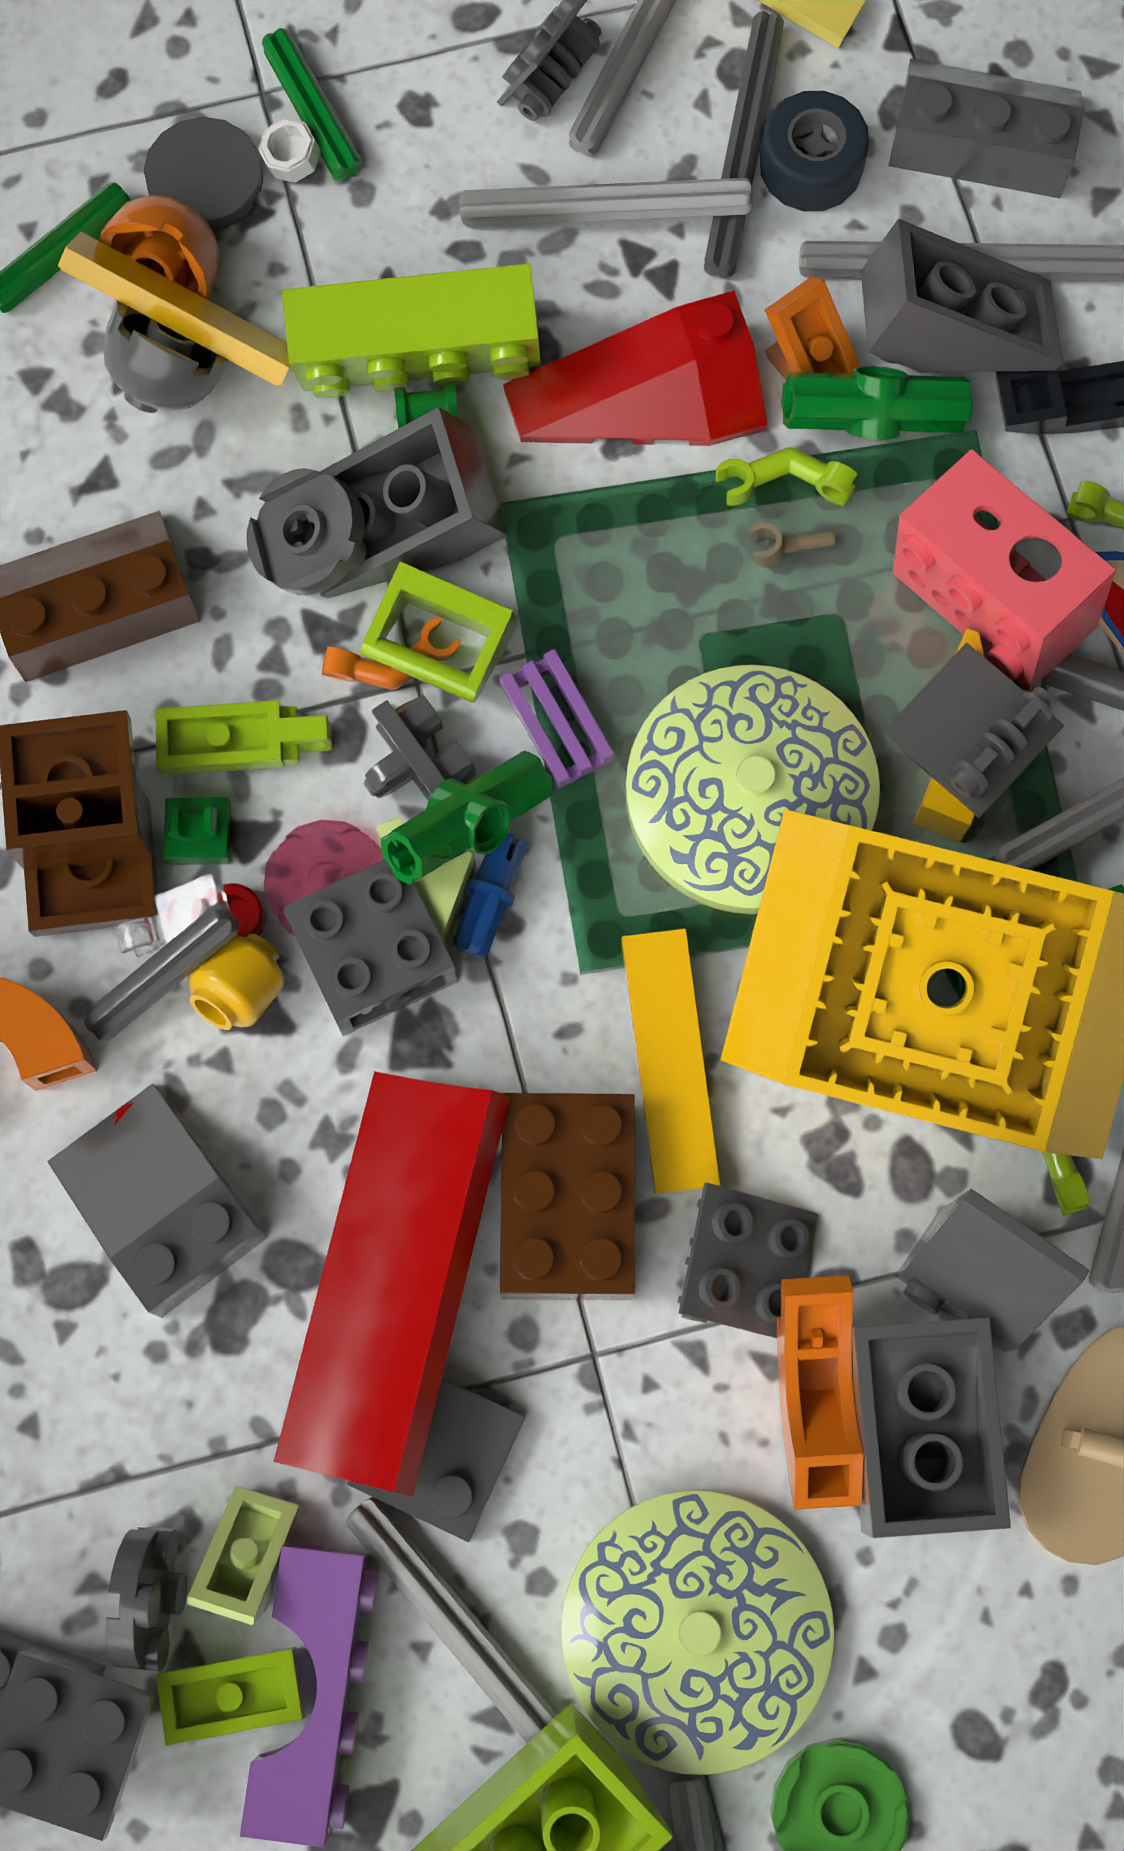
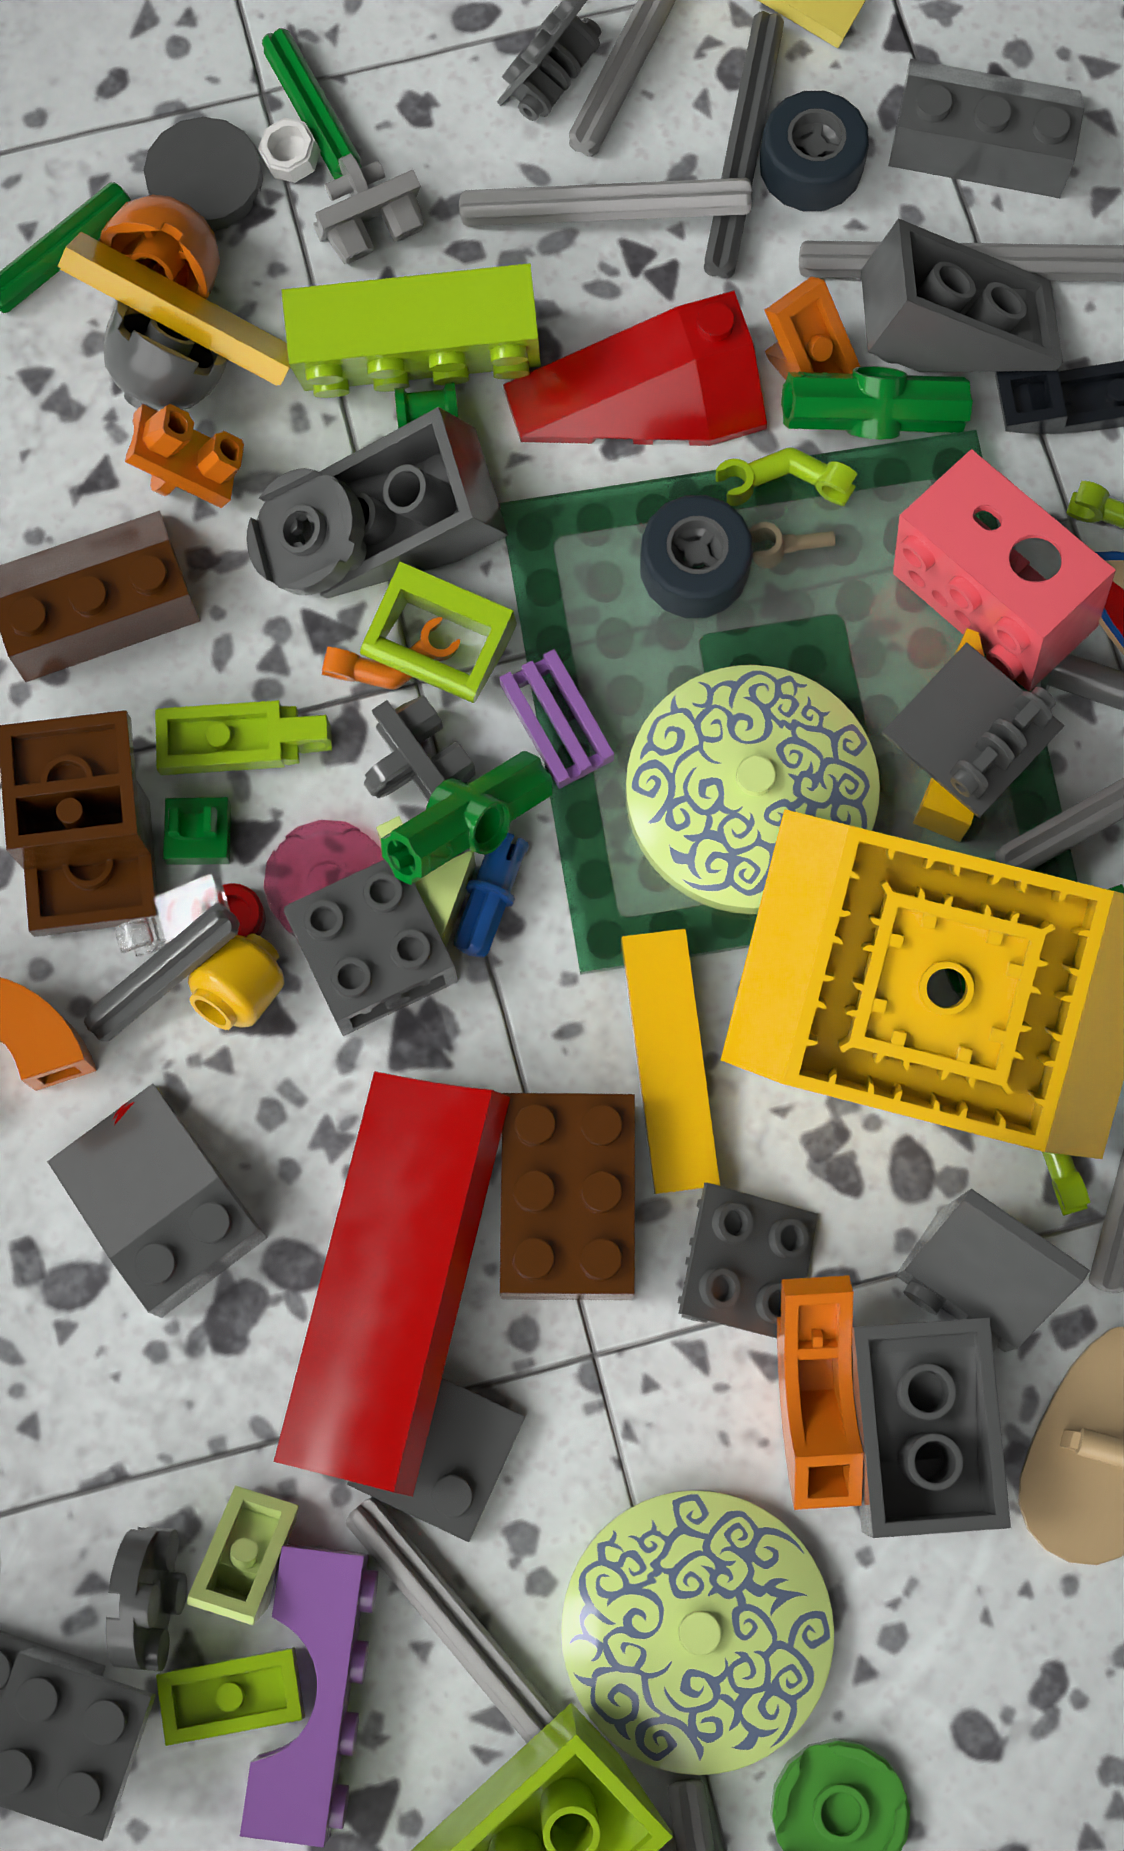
none -> orange hips [125,404,244,508]
none -> light grey hips [313,153,424,264]
none -> black wheel [640,495,753,618]

